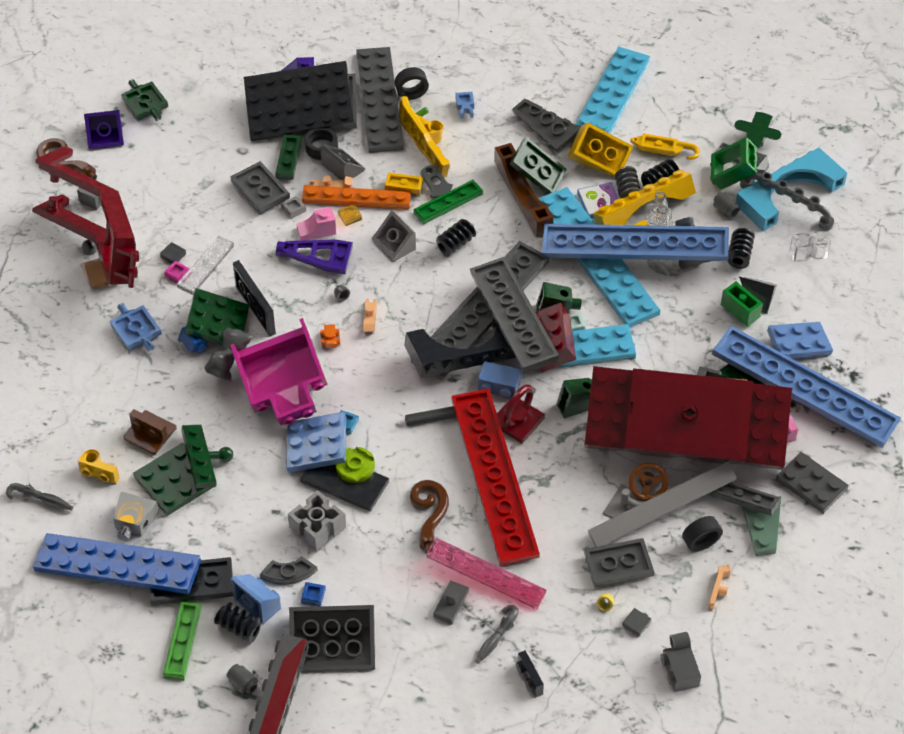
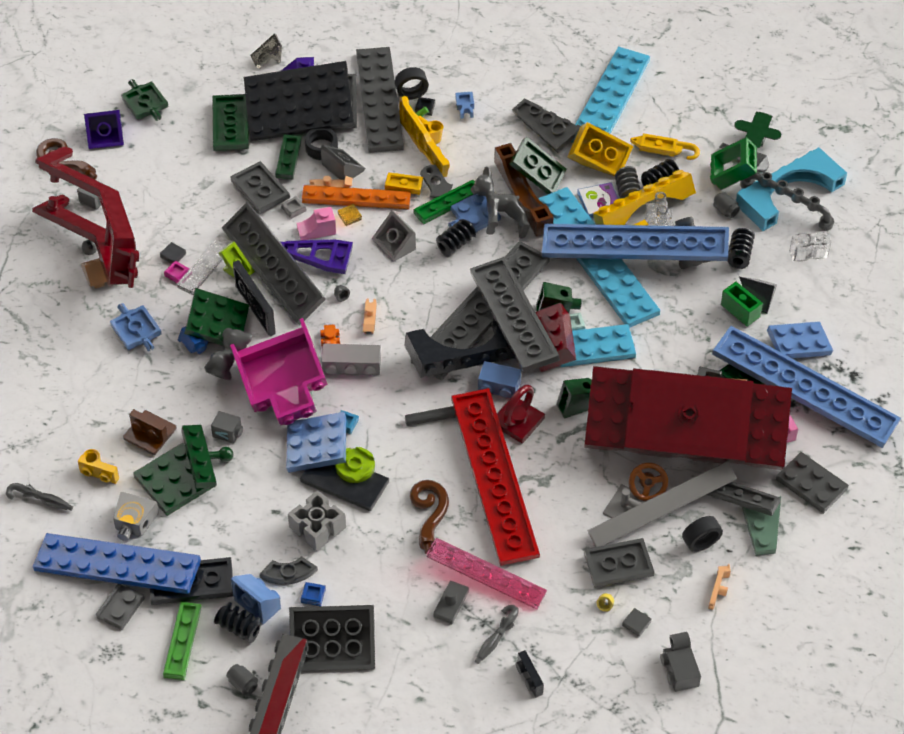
none -> dark grey plate [96,584,145,630]
none -> dark grey brick [211,411,243,444]
none -> dark green plate [212,94,249,151]
none -> lime slope [219,242,255,278]
none -> dark grey plate [222,202,326,325]
none -> clear smoke slope [250,33,282,69]
none -> light grey brick [322,344,381,375]
none -> black tile [415,97,435,116]
none -> medium blue plate [448,195,501,232]
none -> dark grey animal [471,166,530,239]

